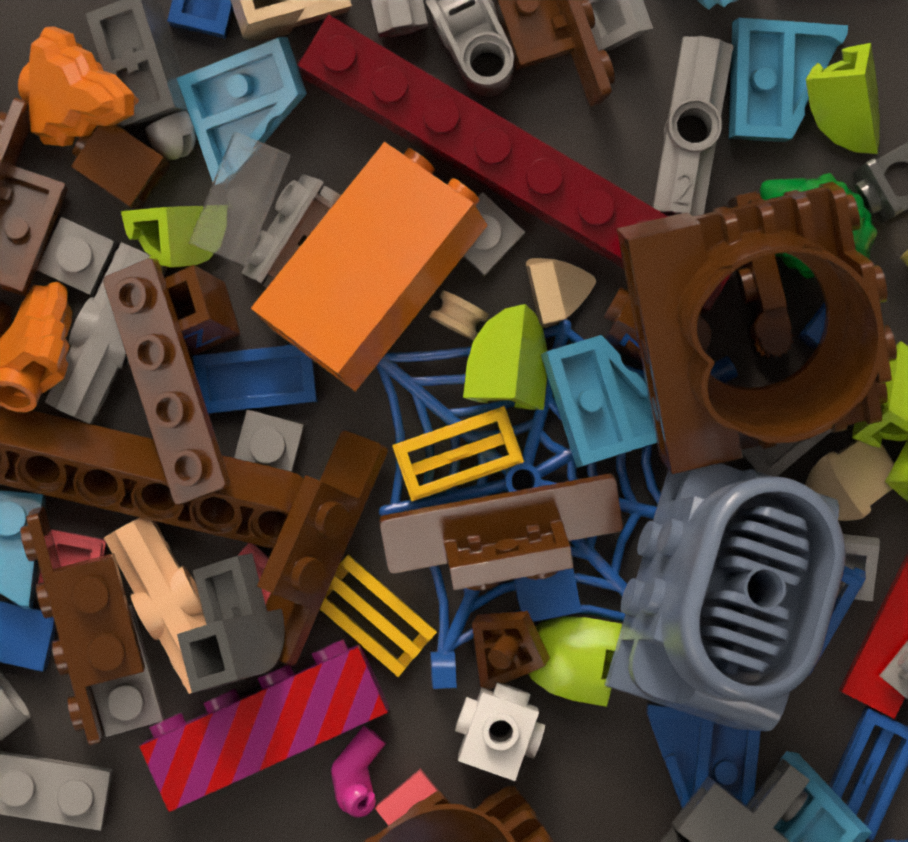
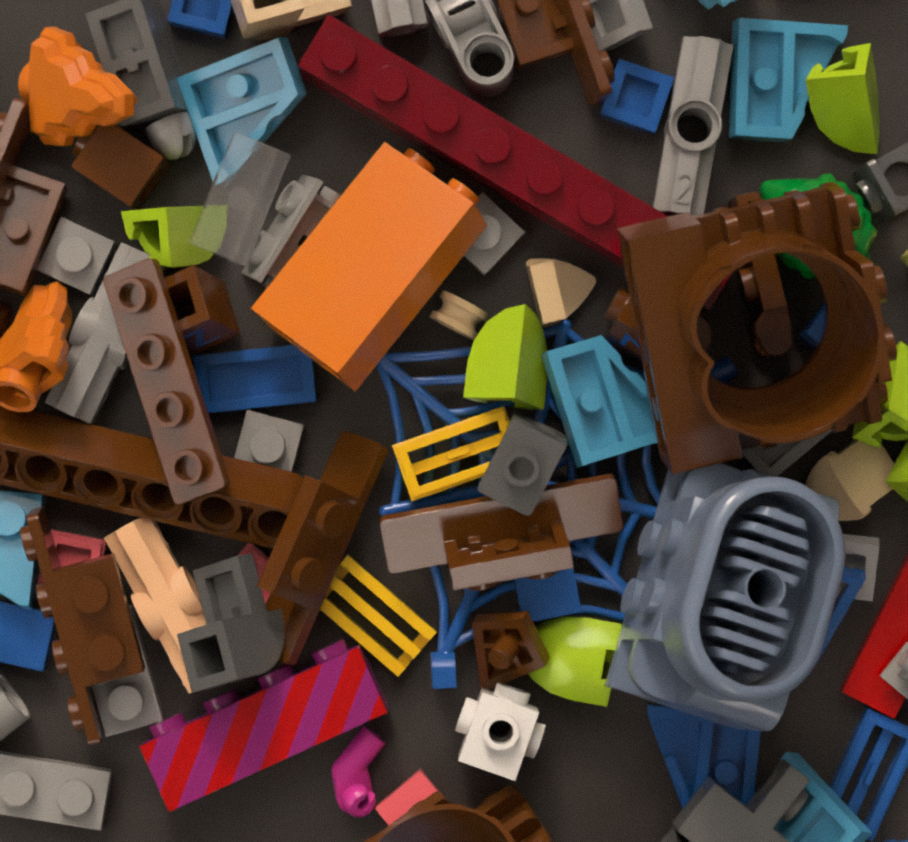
none -> dark grey bracket [478,410,568,516]
none -> blue tile [599,59,674,136]

